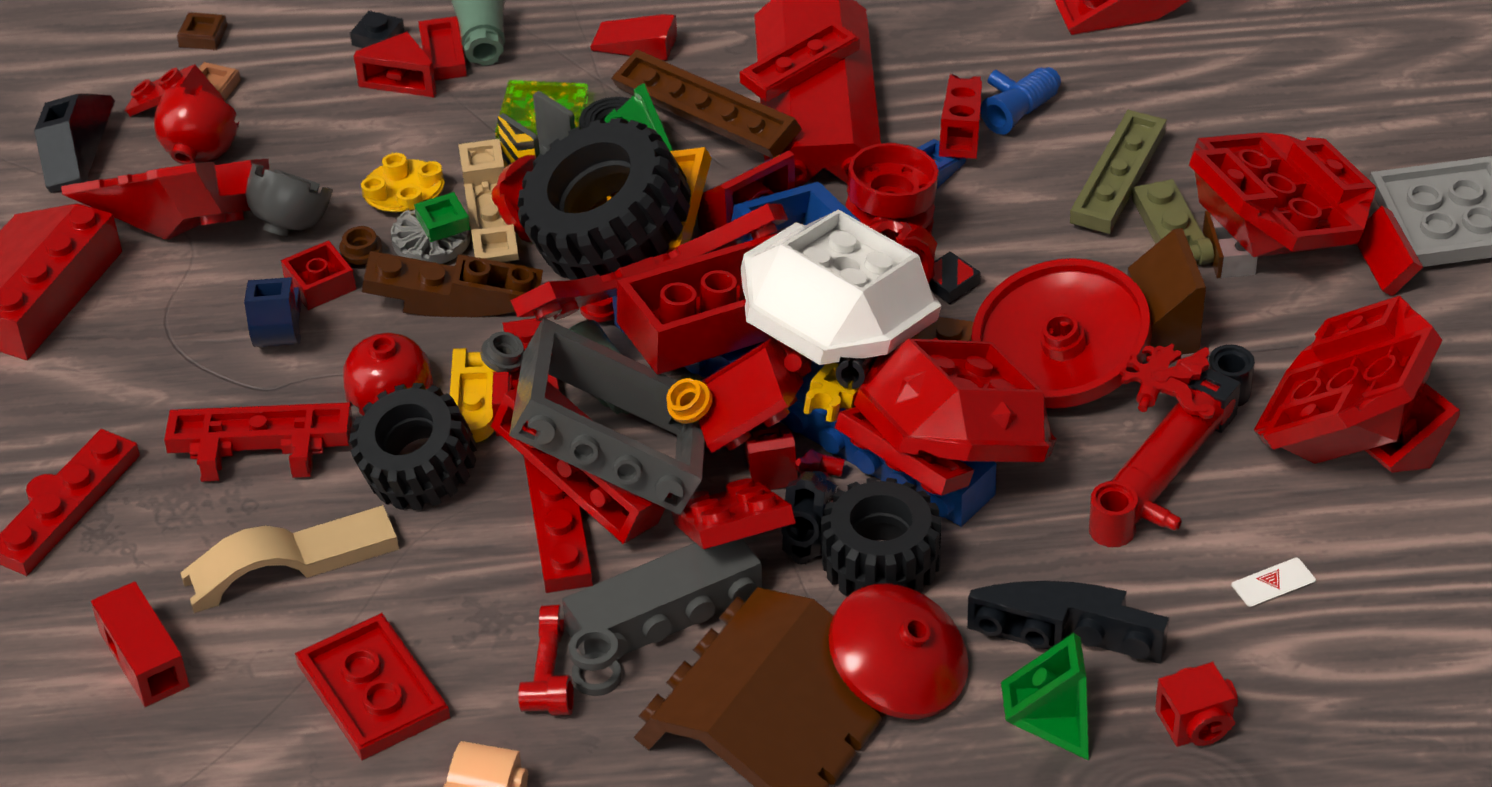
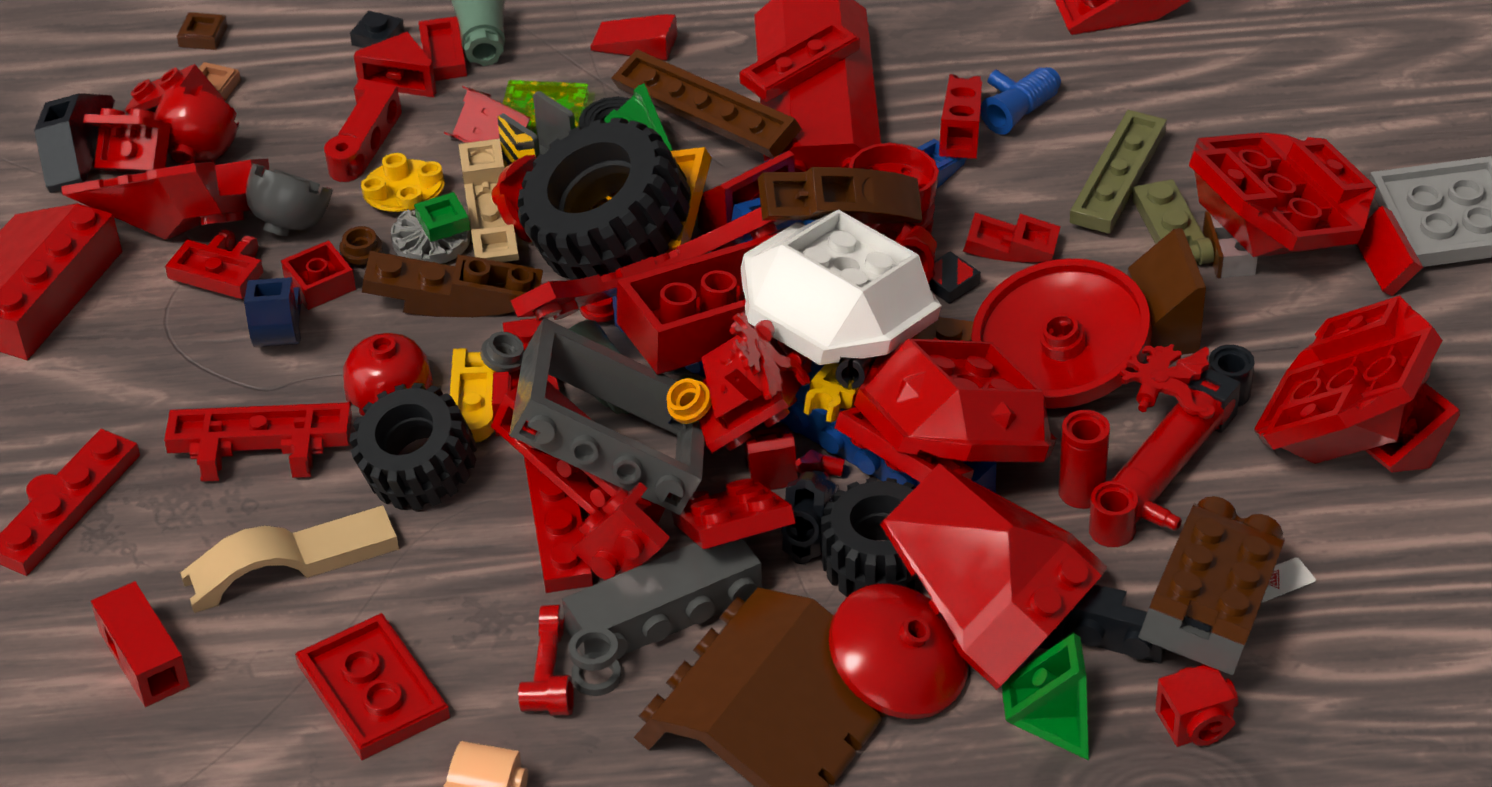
none -> red bracket [83,108,171,172]
none -> red hinge [165,229,263,299]
none -> red leg [324,78,402,182]
none -> piece [444,86,531,143]
none -> red bracket [571,482,670,581]
none -> red piece [701,335,774,429]
none -> red piece [729,313,810,401]
none -> reddish brown slope [758,167,923,224]
none -> red wedge [880,463,1107,690]
none -> red slope [963,212,1061,262]
none -> red pin [1059,410,1110,509]
none -> reddish brown piece [1138,496,1285,676]

